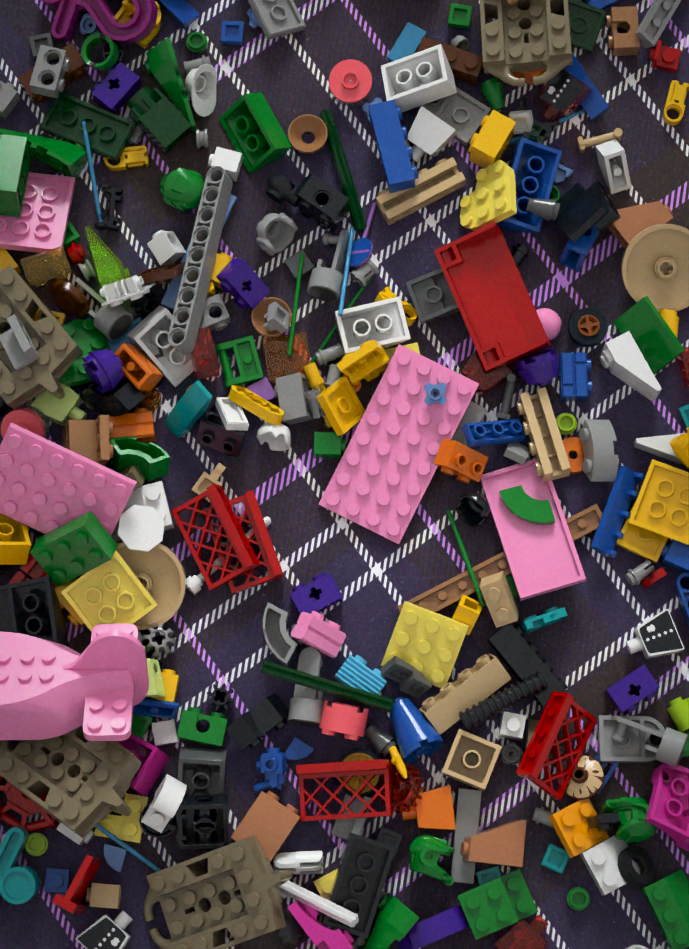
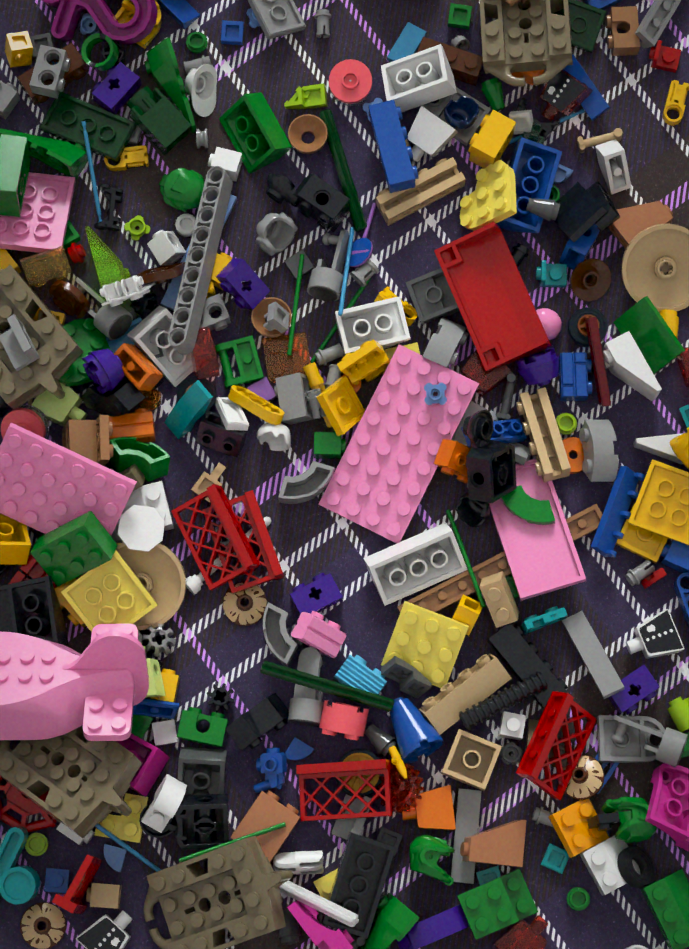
light grey bush [78,259,97,282] -> none
none -> yellow brick [5,31,33,68]
none -> tan dish [20,902,66,949]
none -> lime plate [124,215,150,241]
none -> white tile [175,214,196,237]
none -> green piece [178,822,286,863]
none -> tan dish [222,581,268,626]
none -> light grey brick [278,461,335,504]
none -> lime slope [284,83,328,109]
none -> light grey pin [314,9,331,38]
none -> white slope [363,522,468,606]
none -> light grey brick [422,317,469,368]
none -> dark blue hair [444,96,479,129]
none -> black brick [463,410,517,503]
none -> teal bracket [536,260,567,288]
none -> light grey tile [562,611,625,699]
none -> reddish brown dish [570,258,611,302]
none -> dark red tile [585,317,611,407]

